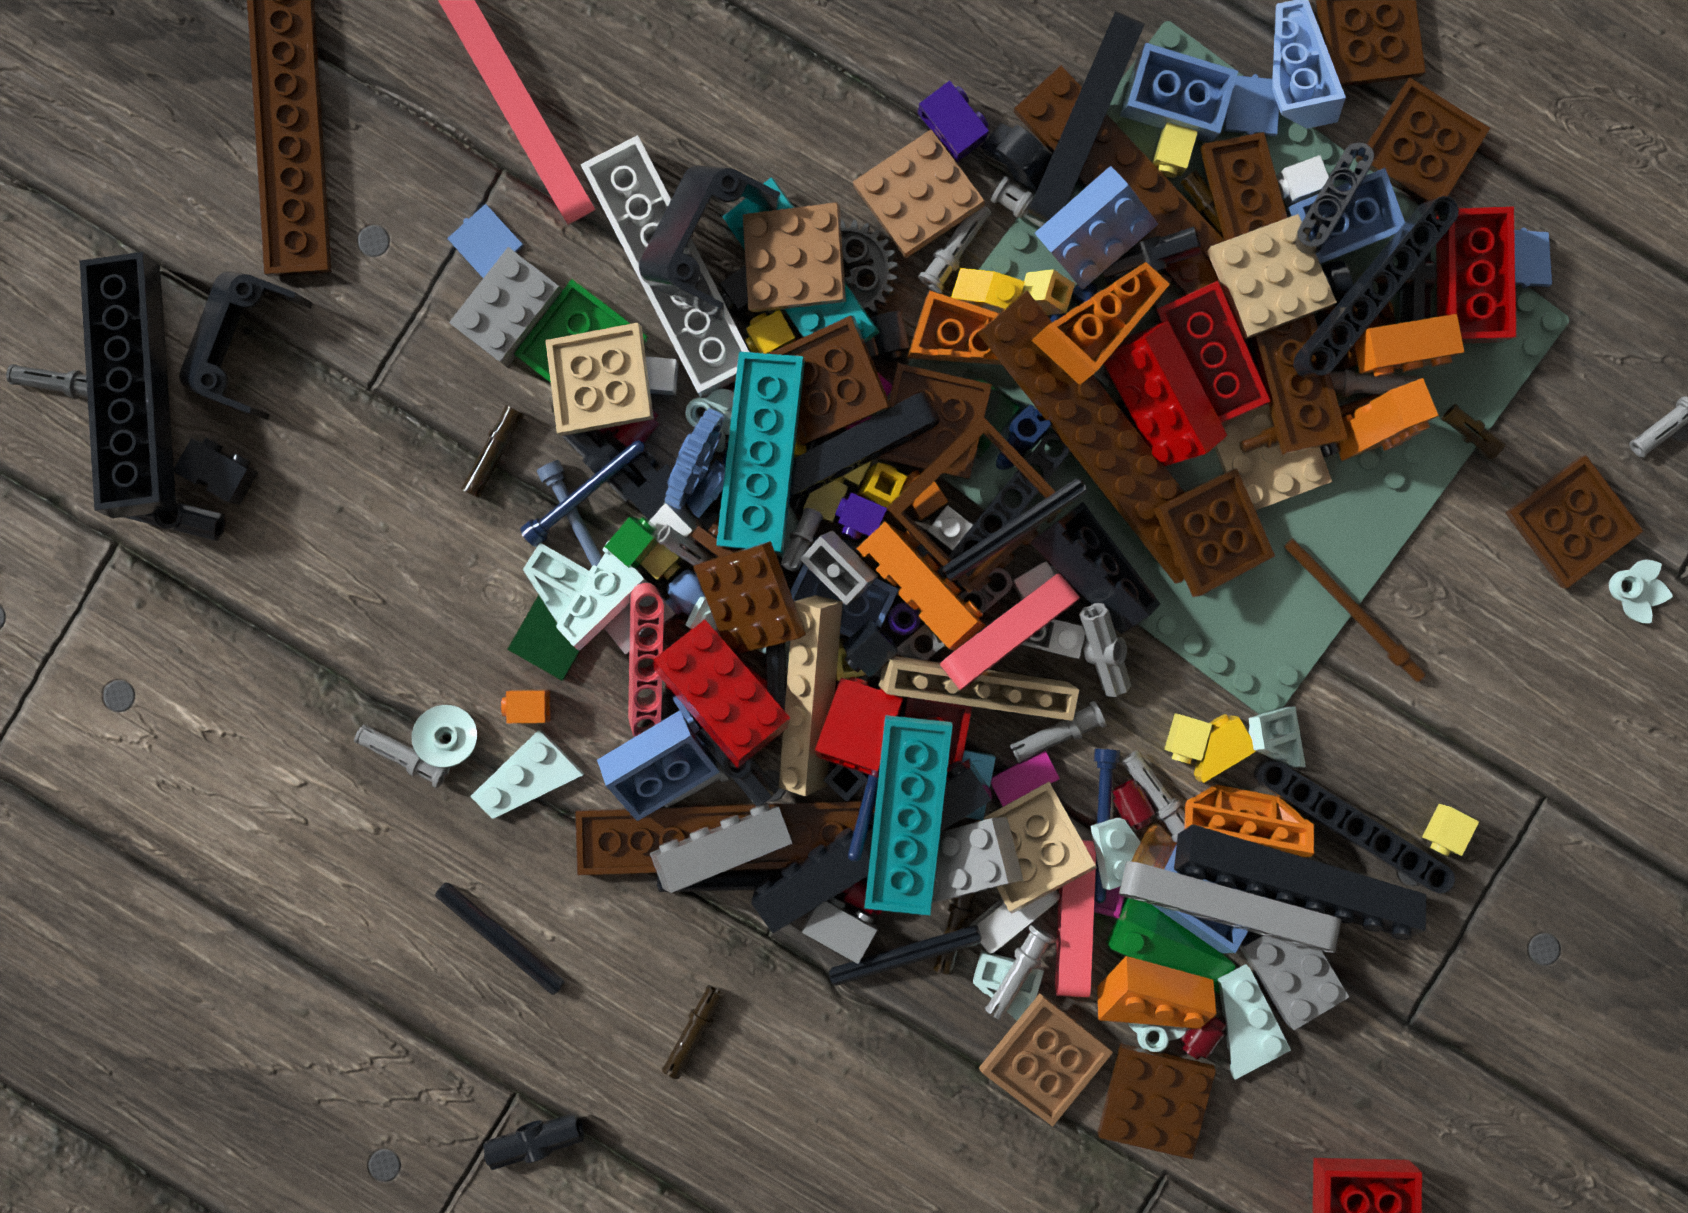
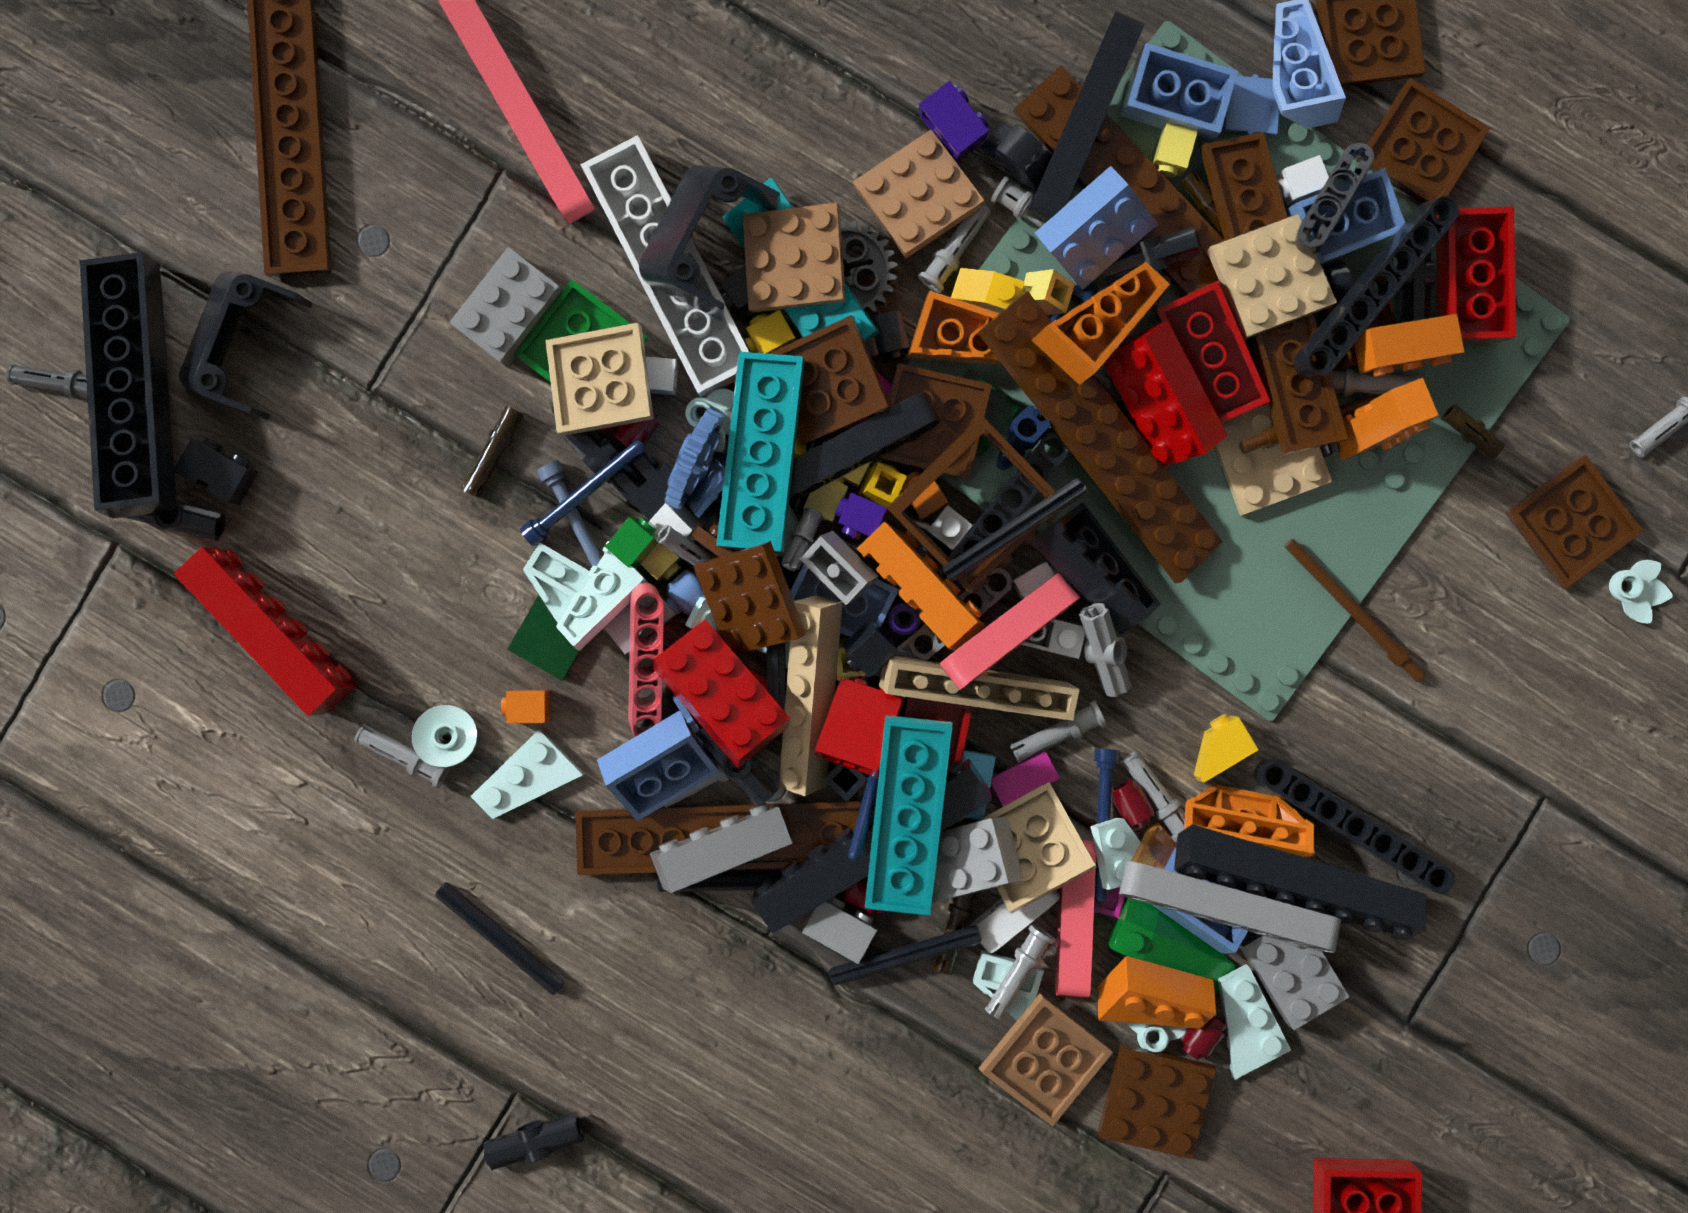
medium blue piece [447,204,524,278] -> none
dark brown pin [661,985,725,1080] -> none
reddish brown plate [1154,468,1275,597] -> none
light yellow brick [1164,714,1212,764] -> none
light aqua wing [1248,706,1306,768] -> none
light yellow brick [1422,804,1479,857] -> none
medium blue piece [1514,228,1552,288] -> none
none -> red brick [173,547,355,716]

